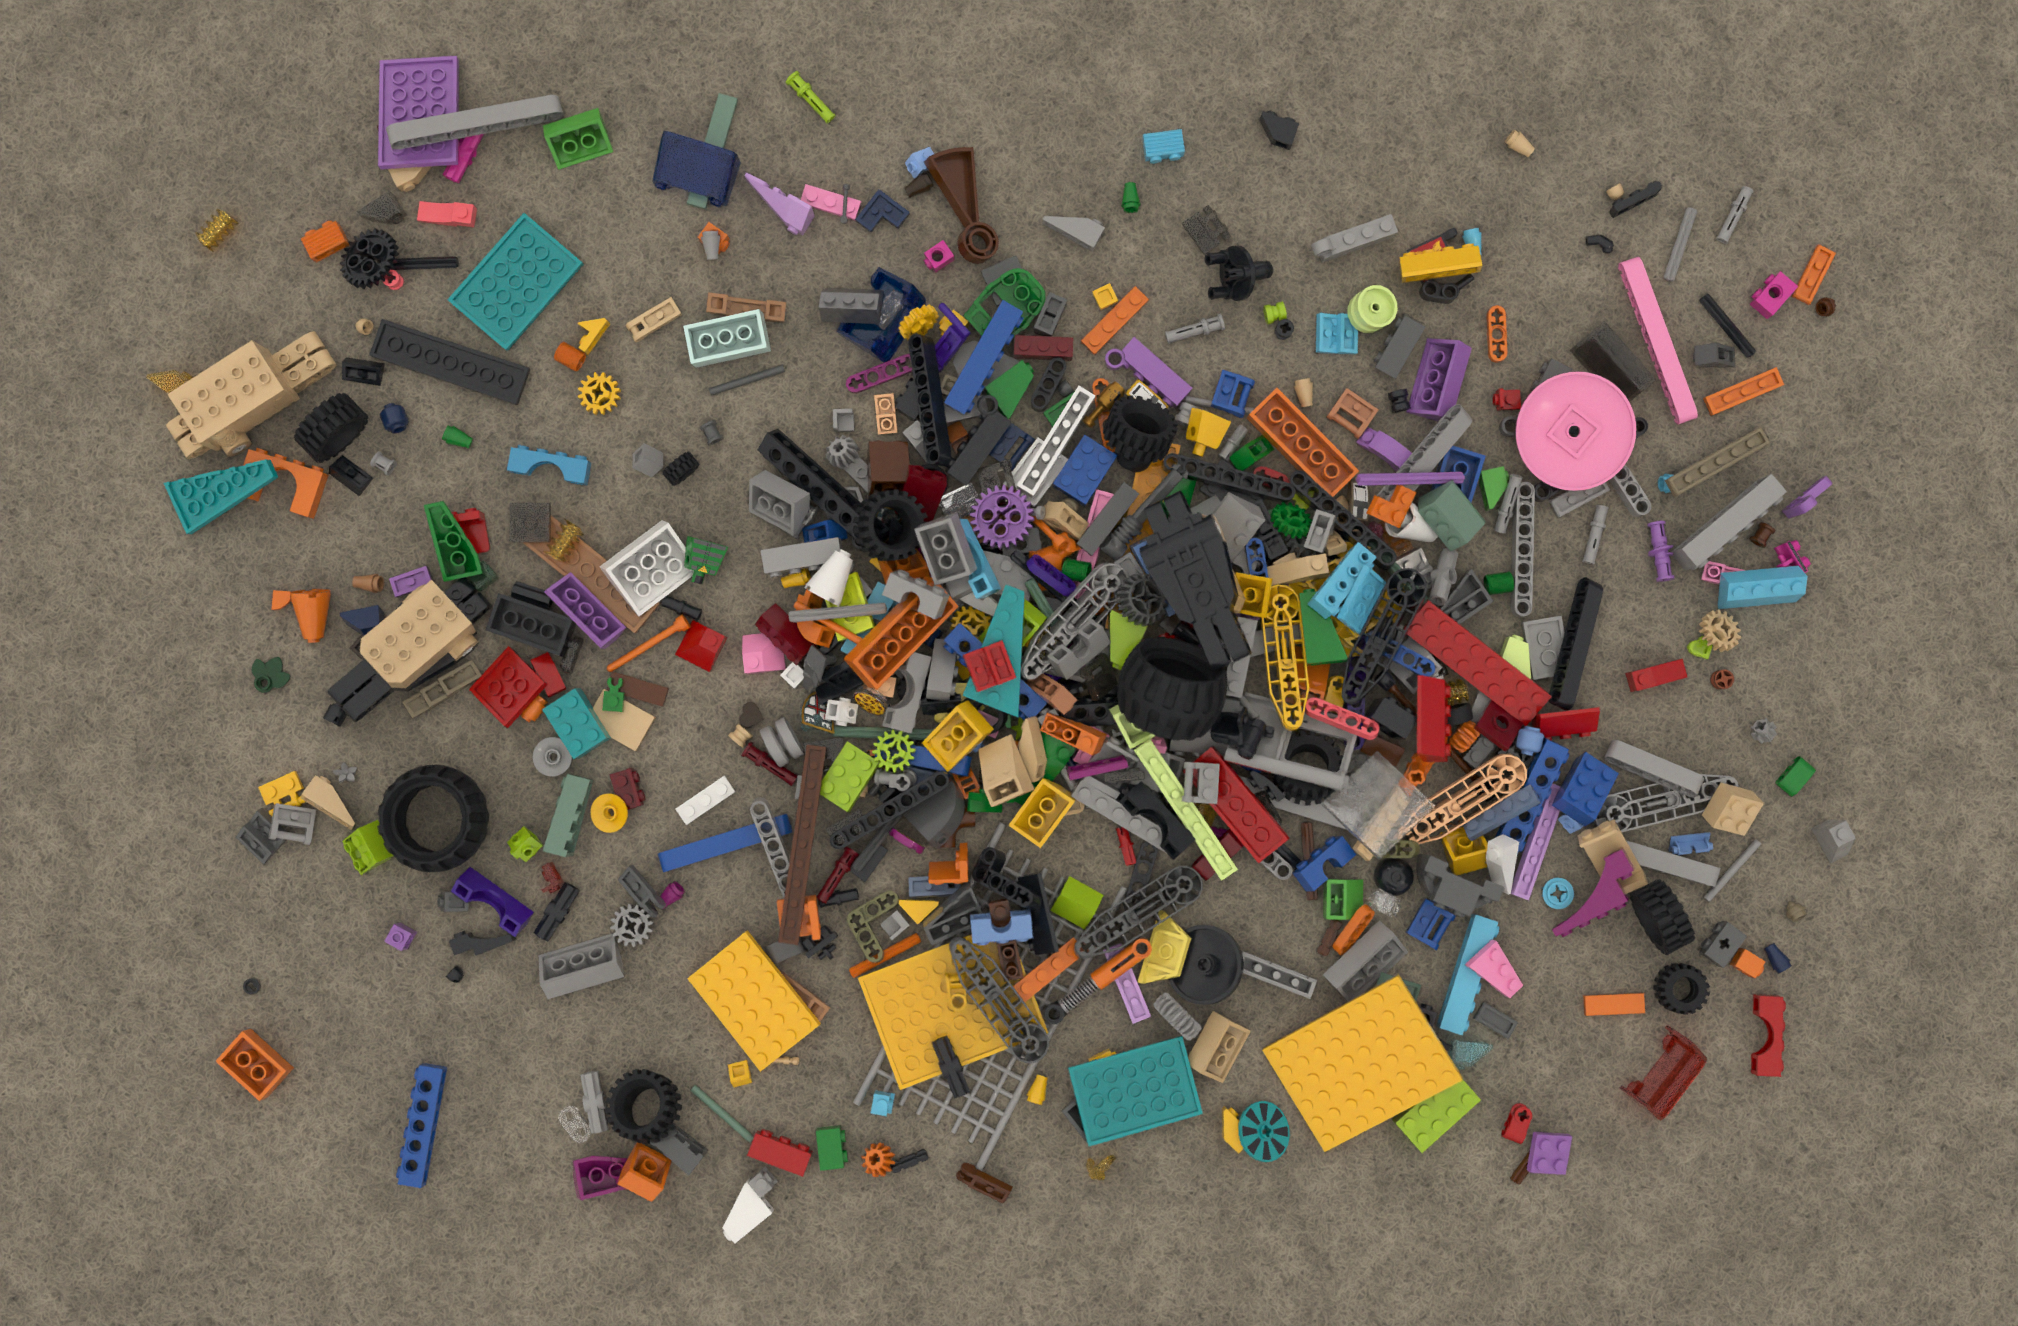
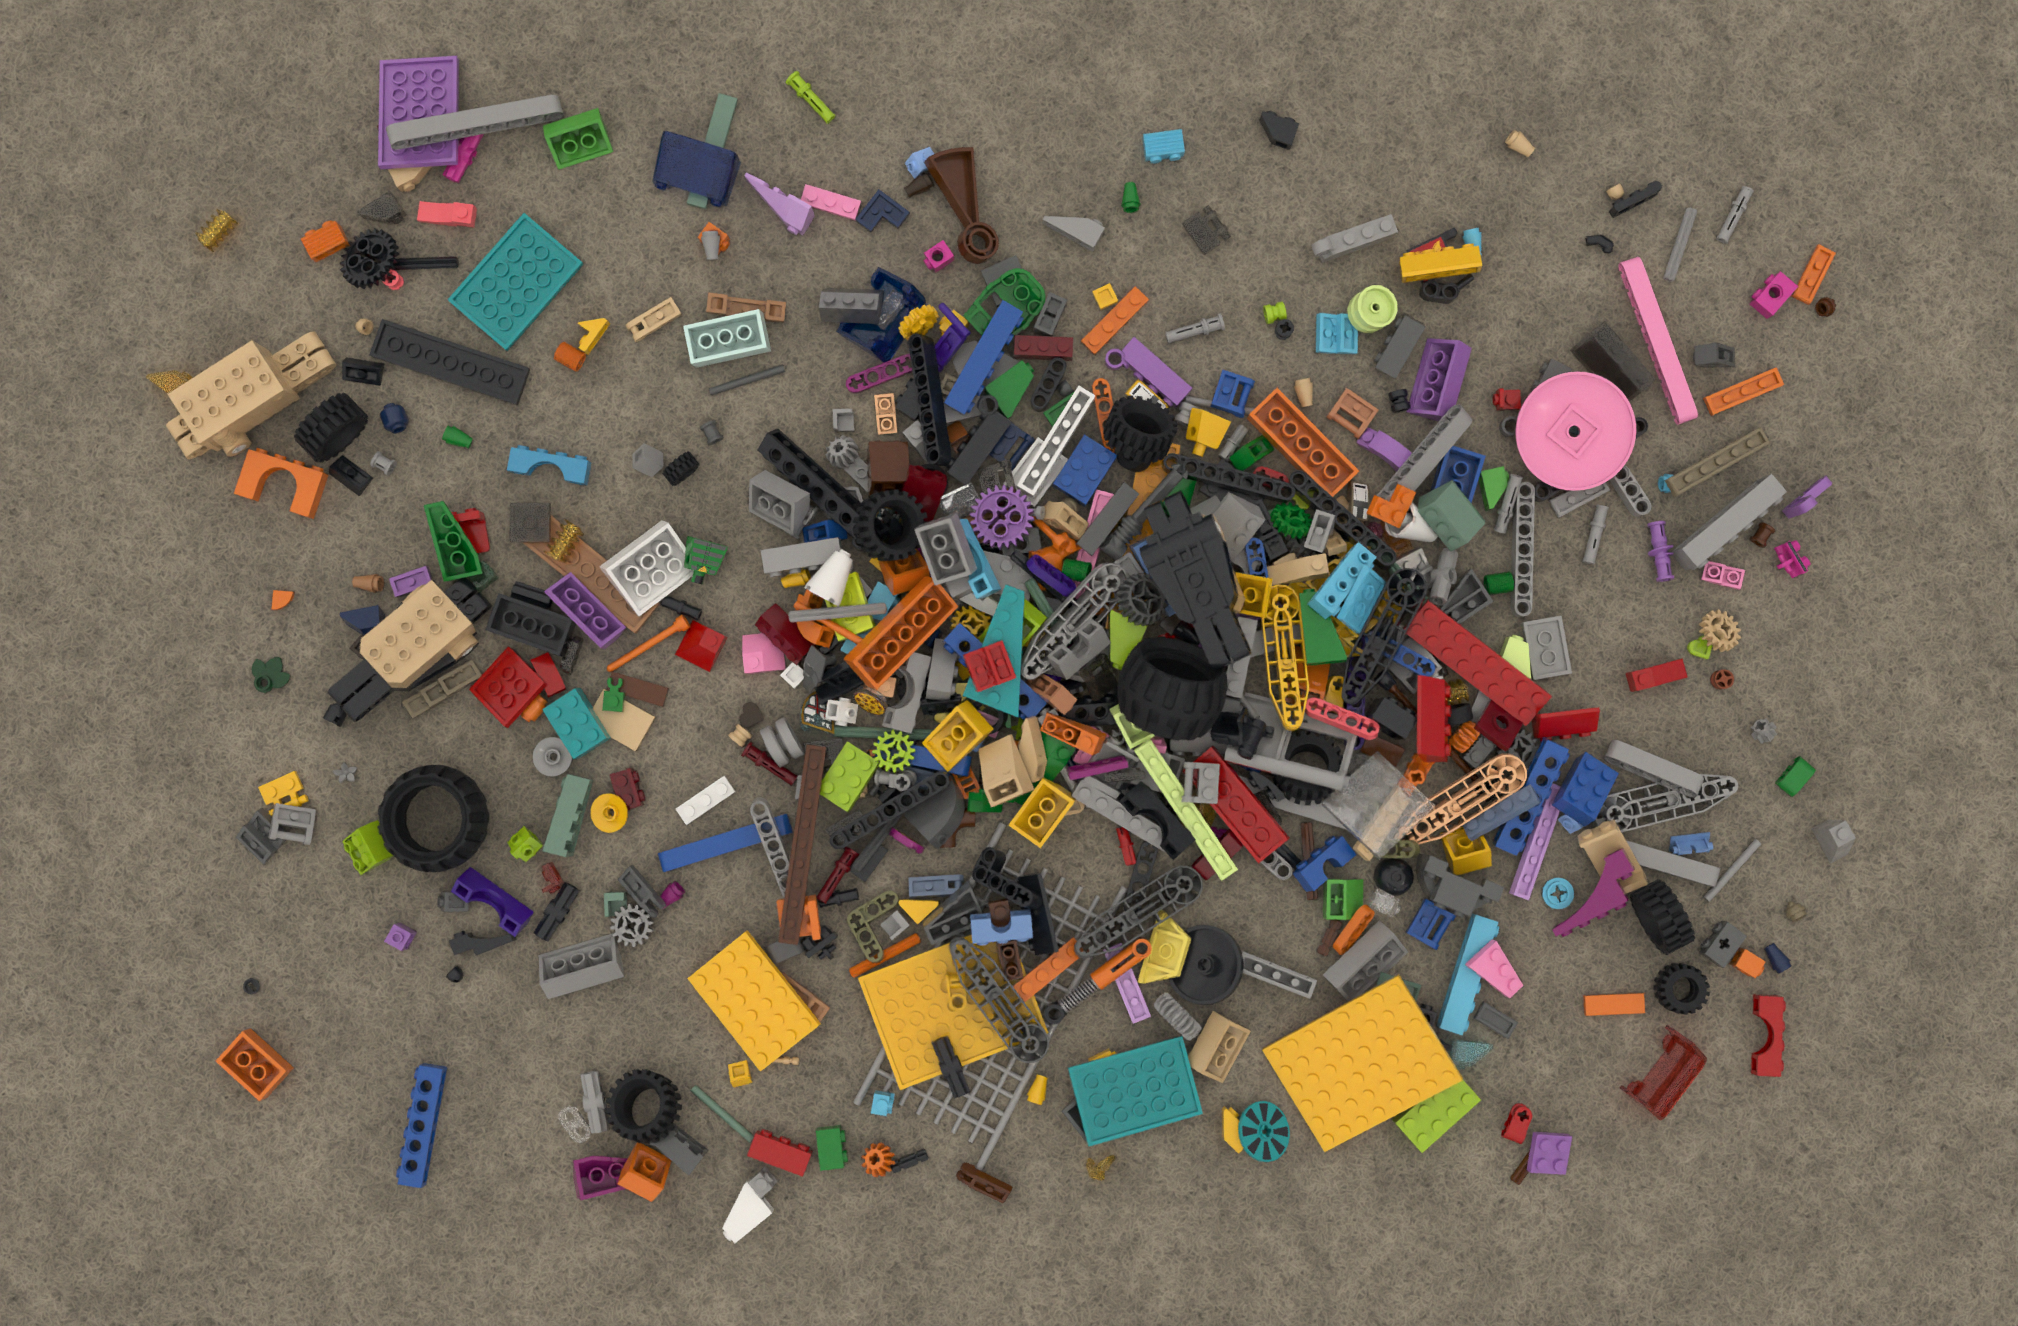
teal wing [163,460,278,534] -> none
orange cone [290,589,331,643] -> none
tan slope [301,775,355,830] -> none
yellow gear [578,372,621,415] -> none
dark grey hinge [840,183,850,224] -> none
light grey arch [882,570,950,619] -> none
orange bracket [928,843,969,885] -> none
lime slope [1050,876,1104,930] -> none
pearl gold piece [1082,381,1126,428] -> none
black piece [1204,245,1273,301] -> none
medium lavender axle [1356,472,1465,486] -> none
white slope [1486,834,1519,895] -> none
orange beam [1487,305,1507,363] -> none
medium blue head [1516,726,1544,756] -> none
black beam [1548,577,1603,711] -> none
black axle [1699,294,1756,358] -> none
tan brick [1702,783,1764,836] -> none
medium azure slope [1718,566,1807,609] -> none
none -> sand green panel [604,891,627,917]

